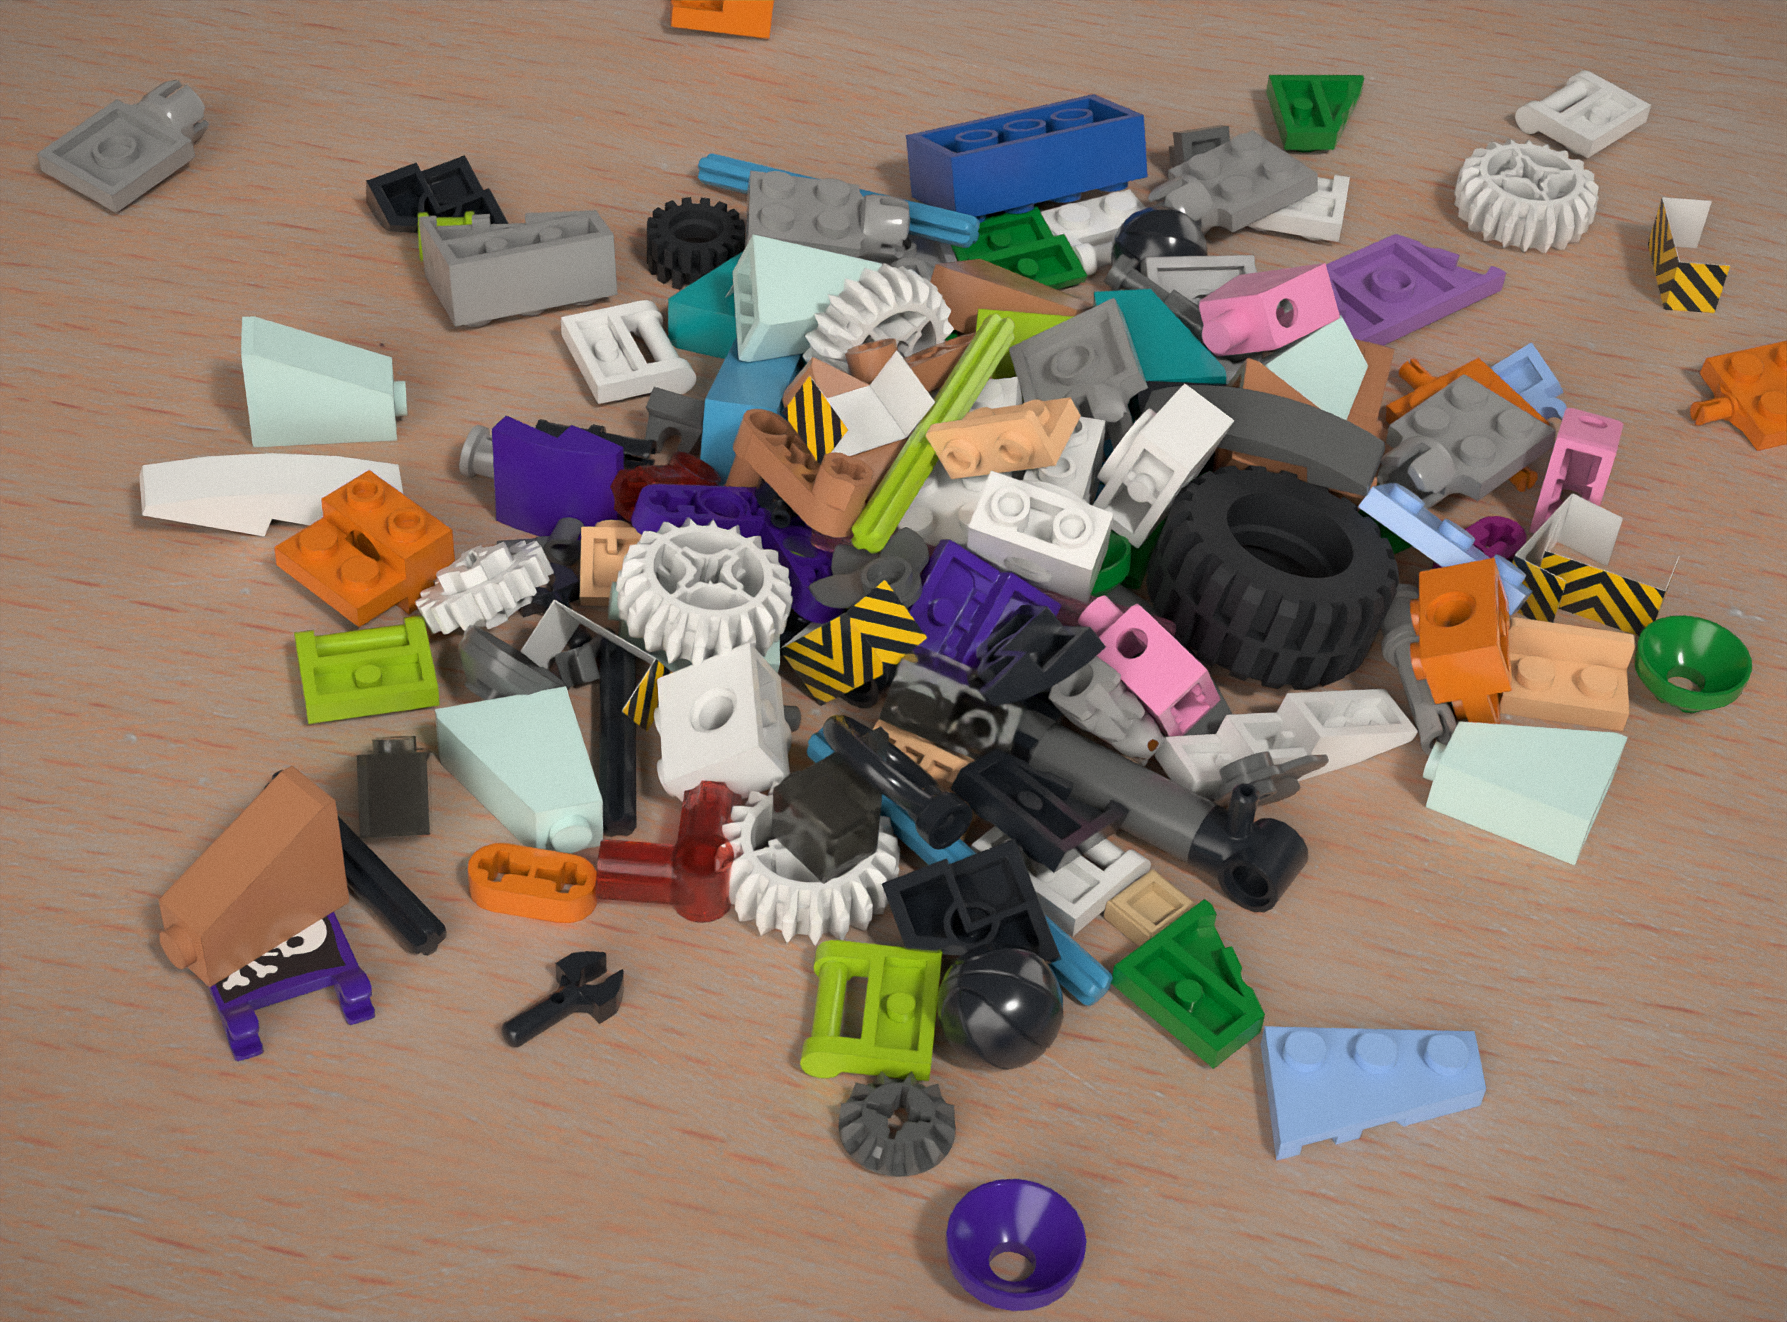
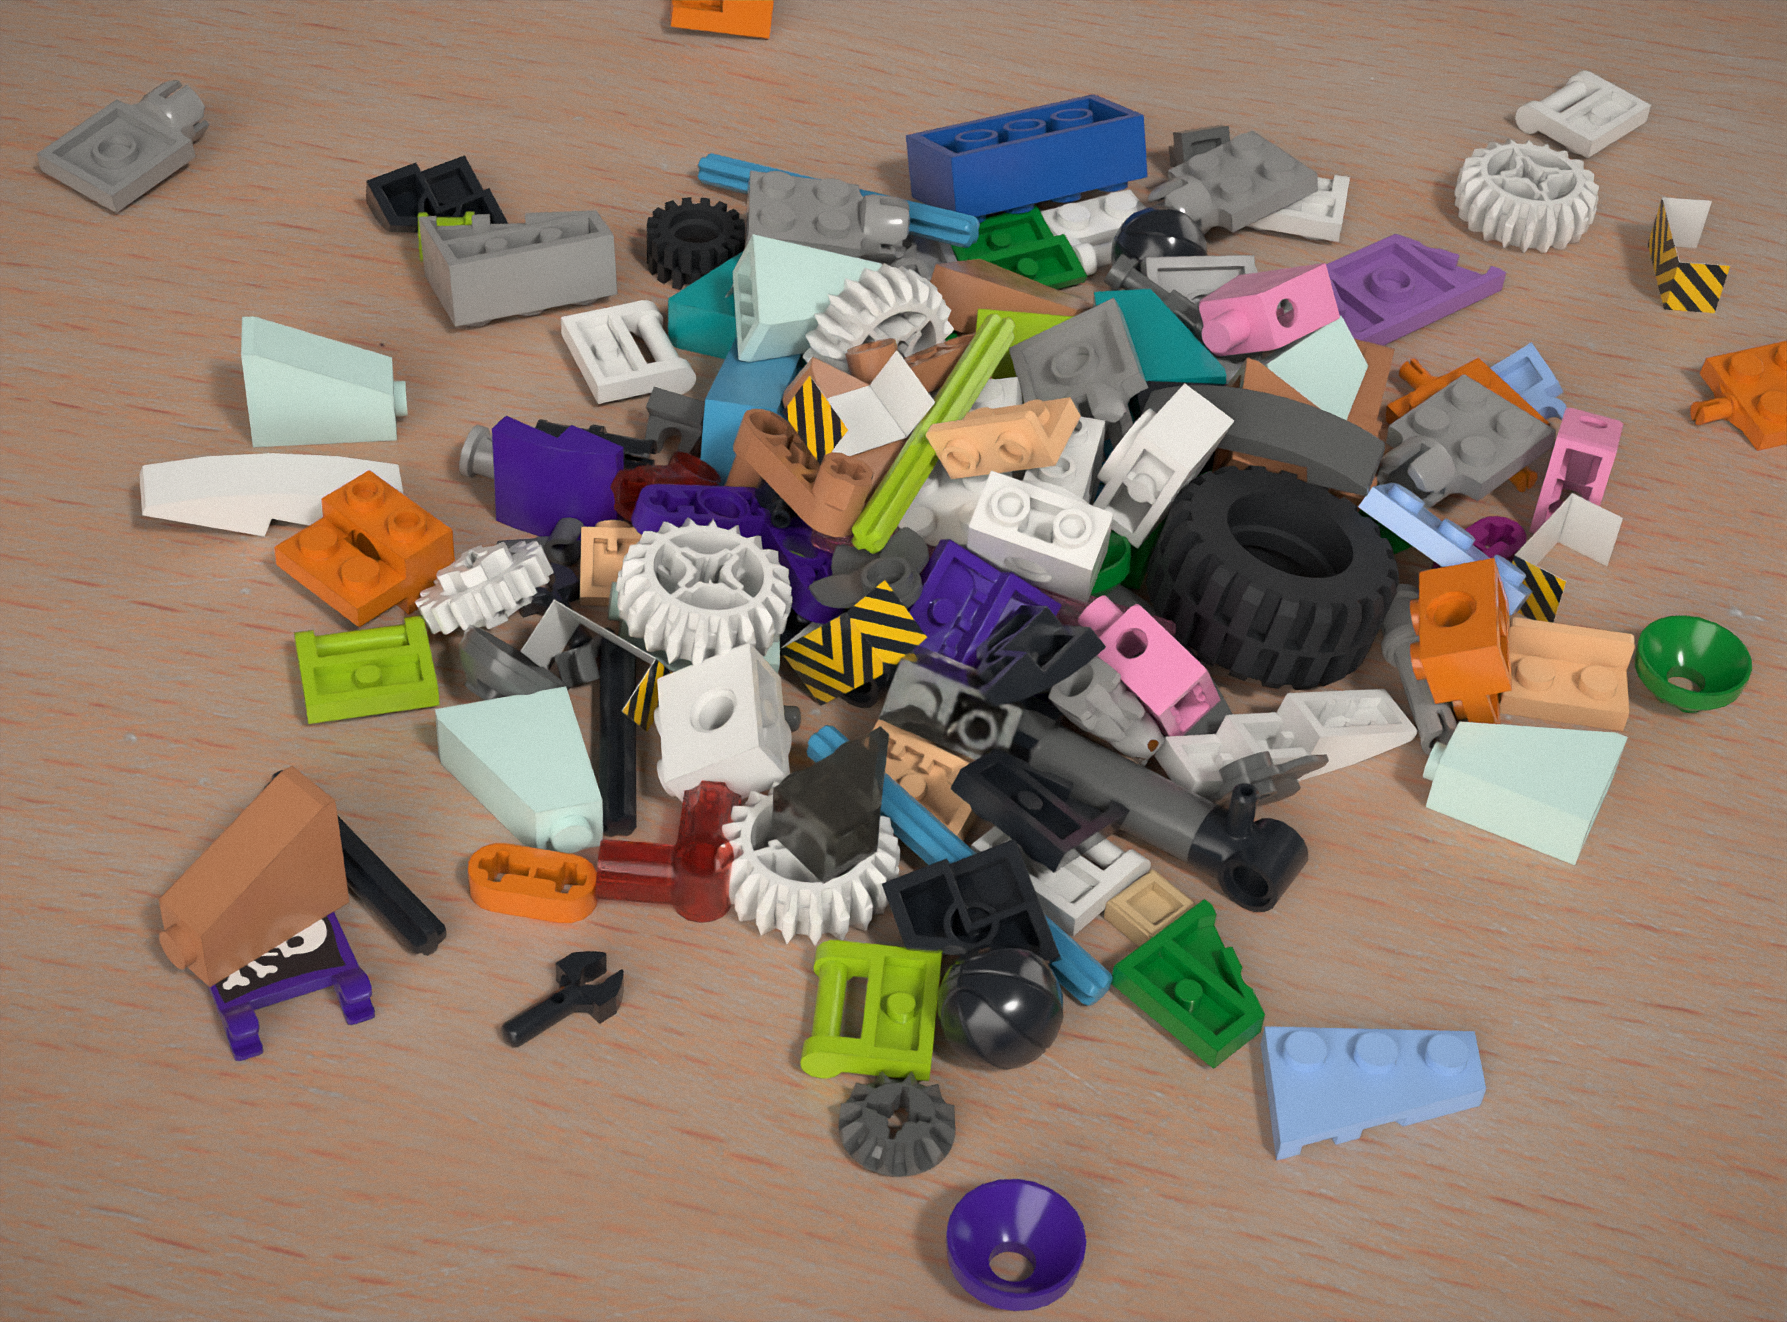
clear smoke slope [357,736,432,838] -> none
black piece [823,715,973,850] -> none
green wing [1266,75,1365,152] -> none
sticker [1540,516,1680,637] -> none

